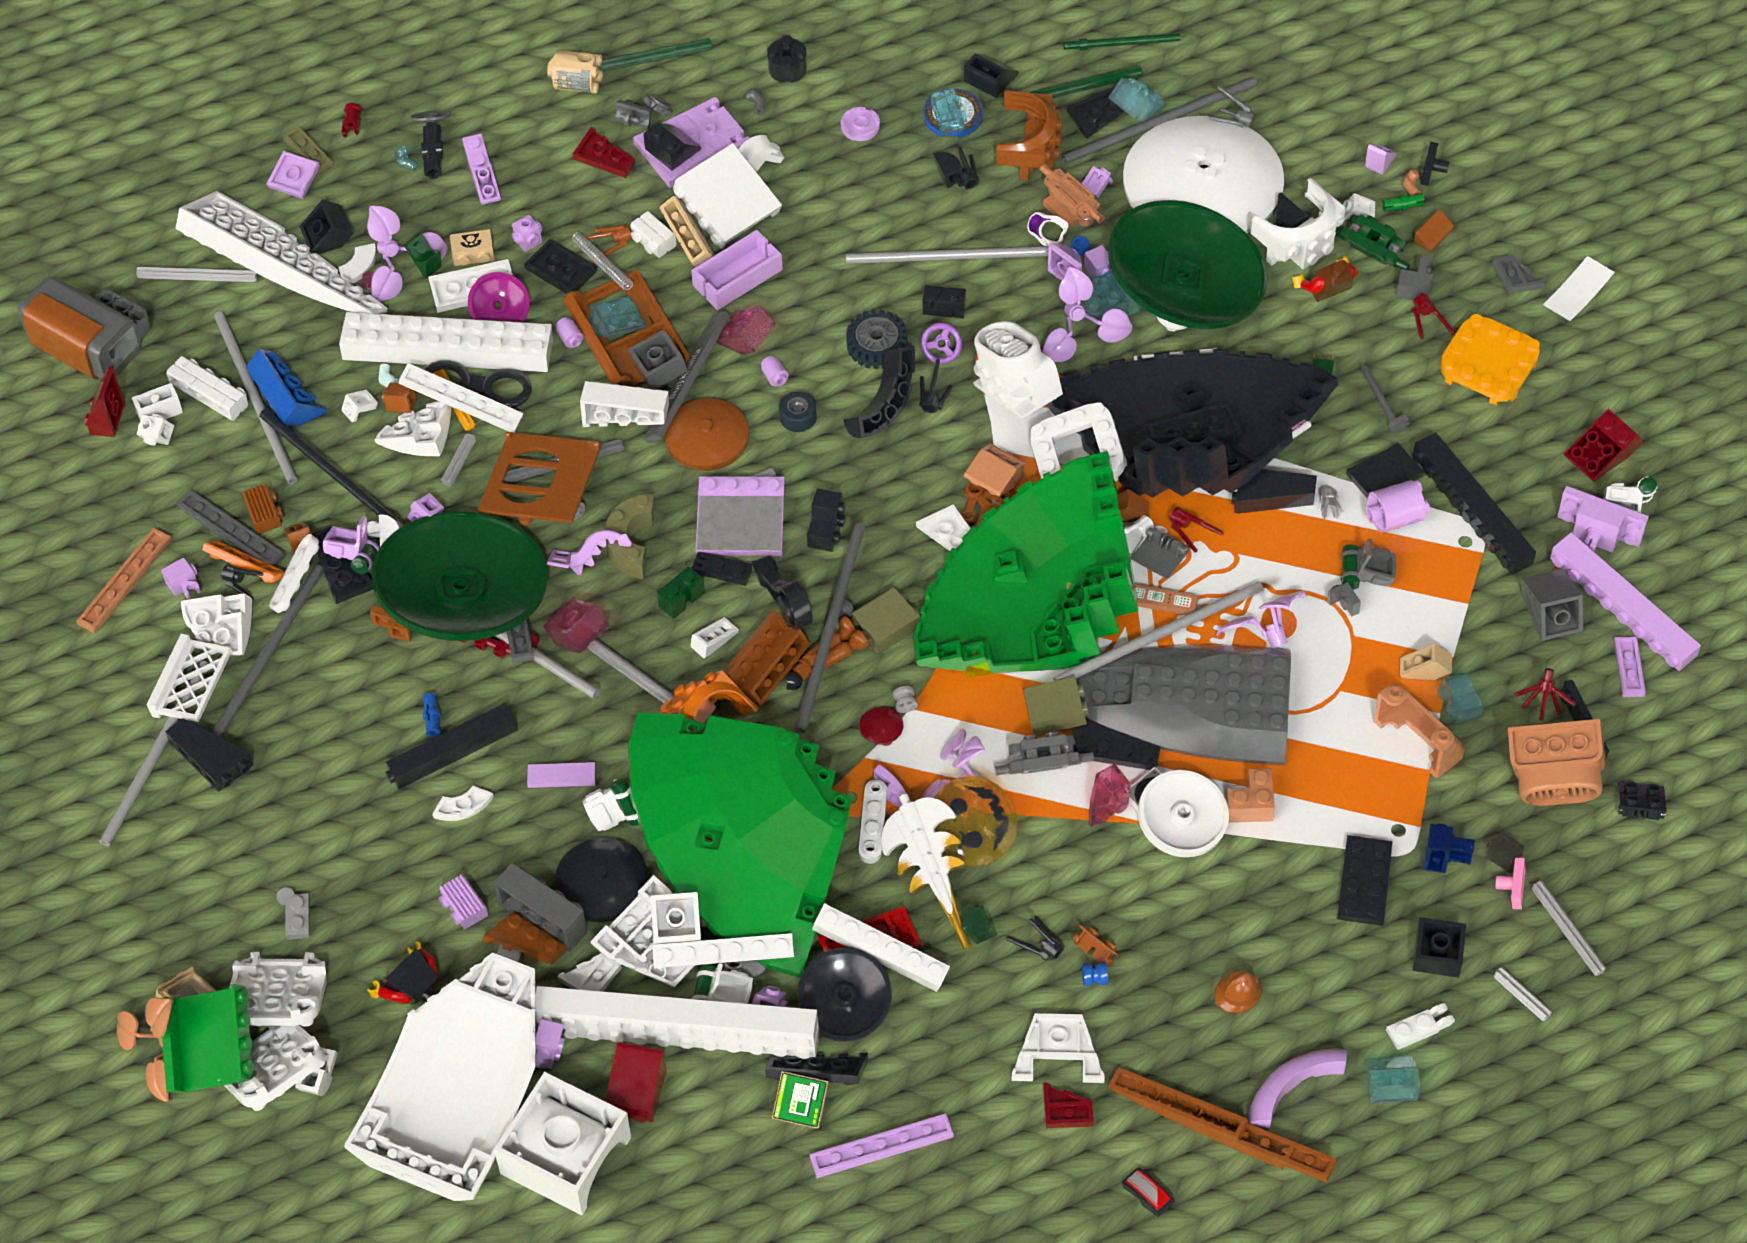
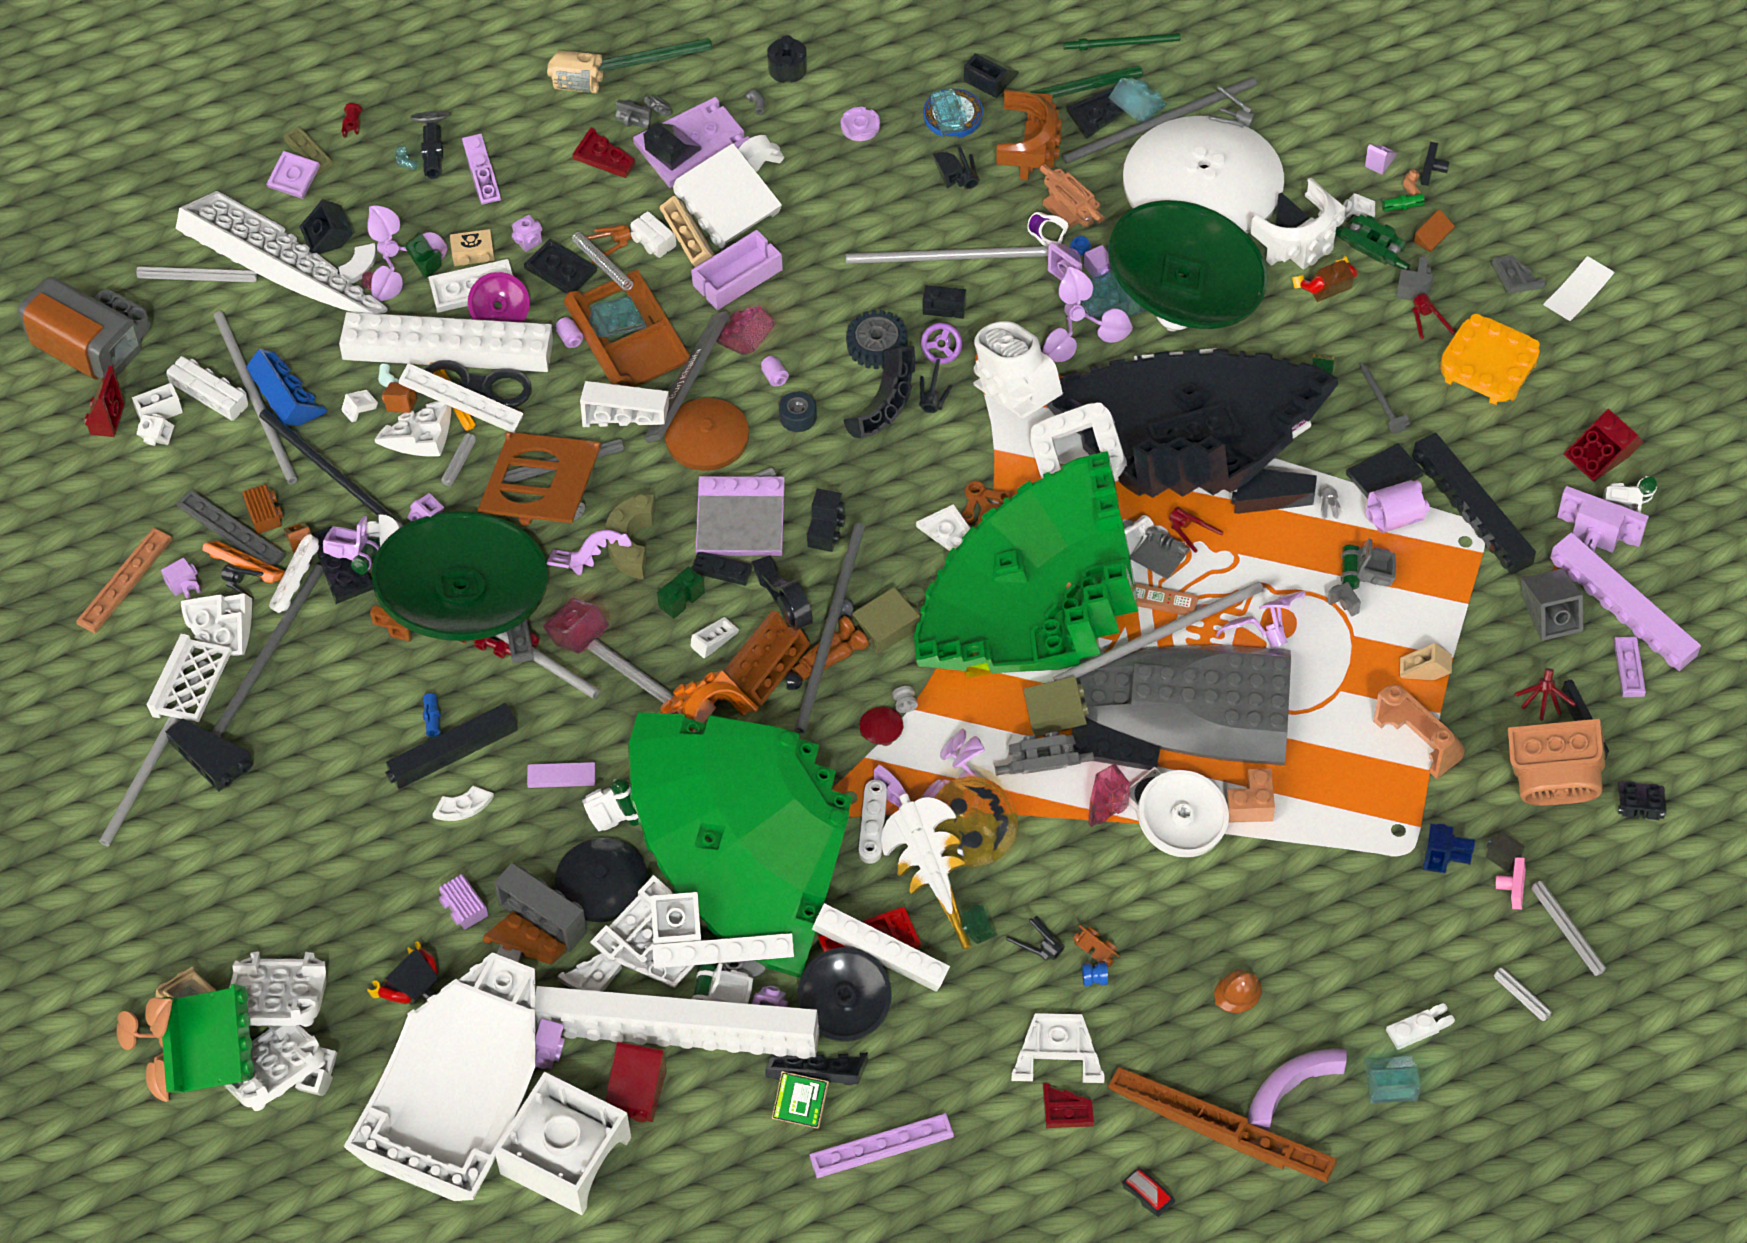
light grey hinge [276,887,310,940] -> none
dark grey brick [628,330,688,390] -> none
nougat slope [964,443,1026,496] -> none
lavender bracket [1082,166,1113,198] -> none
dark orange slope [1118,489,1149,522] -> none
black plate [1337,835,1393,926] -> none
black brick [1412,917,1466,978] -> none
clear light blue brick [1438,673,1483,723] -> none

